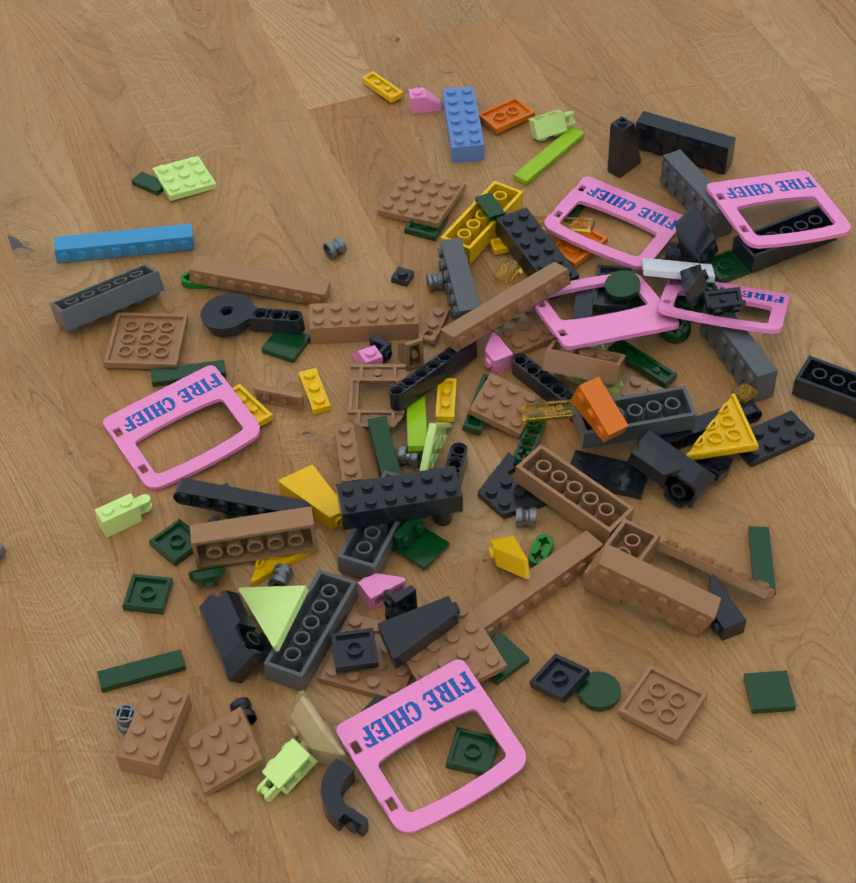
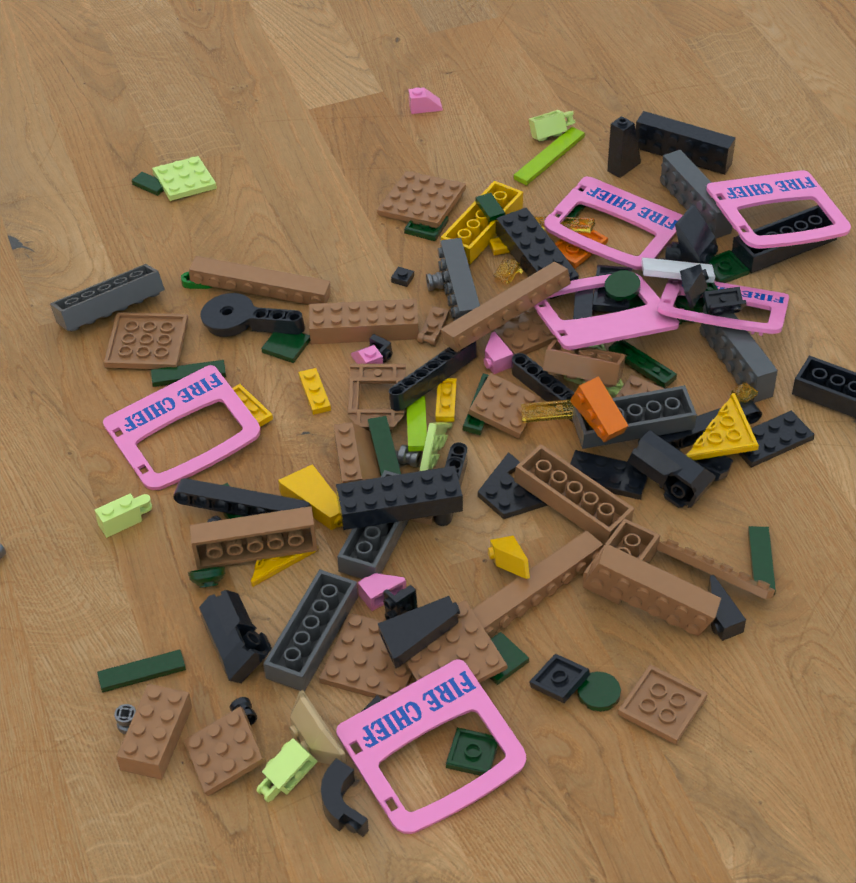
dark azure brick [54,223,195,263] -> none
dark green tile [122,574,173,615] -> none
dark green tile [149,519,193,567] -> none
yellowish green tile [239,585,309,652] -> none
medium nougat plate [253,382,304,411] -> none
flat silver wheel [268,564,293,587] -> none
flat silver wheel [323,237,347,259] -> none
black plate [331,628,379,673] -> none
yellow plate [362,71,404,103] -> none
dark green bracket [393,517,449,570] -> none
medium nougat slope [398,338,424,372] -> none
medium blue brick [442,86,484,163] -> none
orange plate [479,97,535,134] -> none
dark green beam [514,414,547,466] -> none
flat silver wheel [516,507,536,527] -> none
green beam [528,534,553,568] -> none
dark green piece [659,318,691,344] -> none
dark green tile [743,670,796,714] -> none

